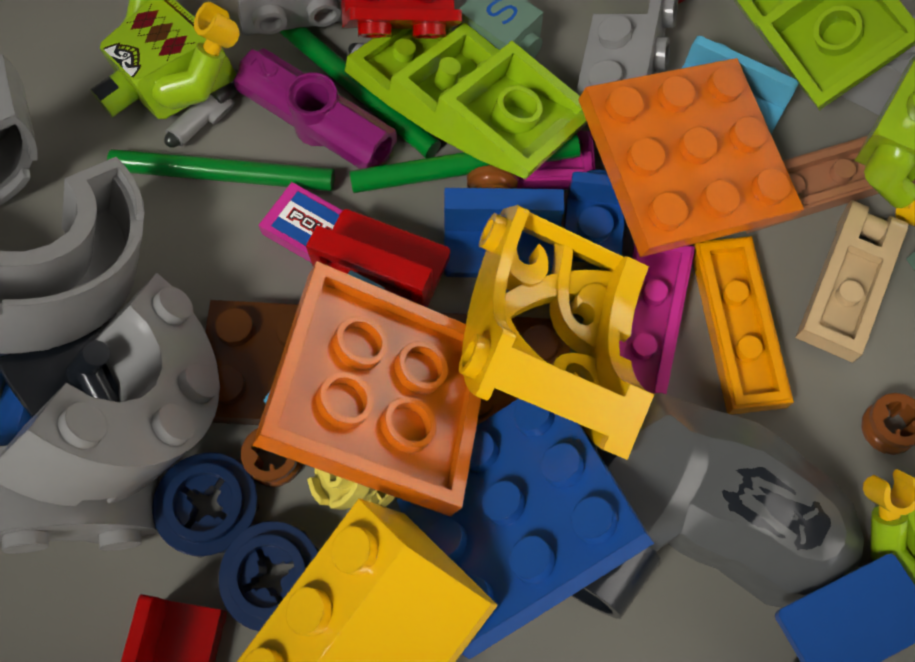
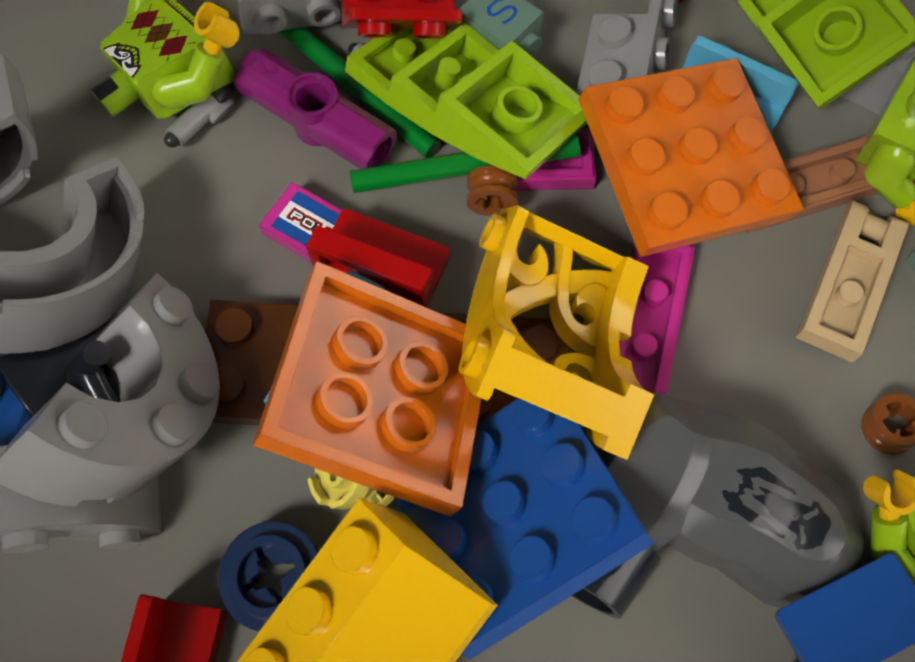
green bar [107,149,335,191] -> none
dark blue gear [153,453,259,558] -> none
dark orange bush [241,428,302,487] -> none
blue panel [444,188,564,278] -> none
blue bracket [564,170,624,263] -> none
light orange tile [692,236,794,415] -> none

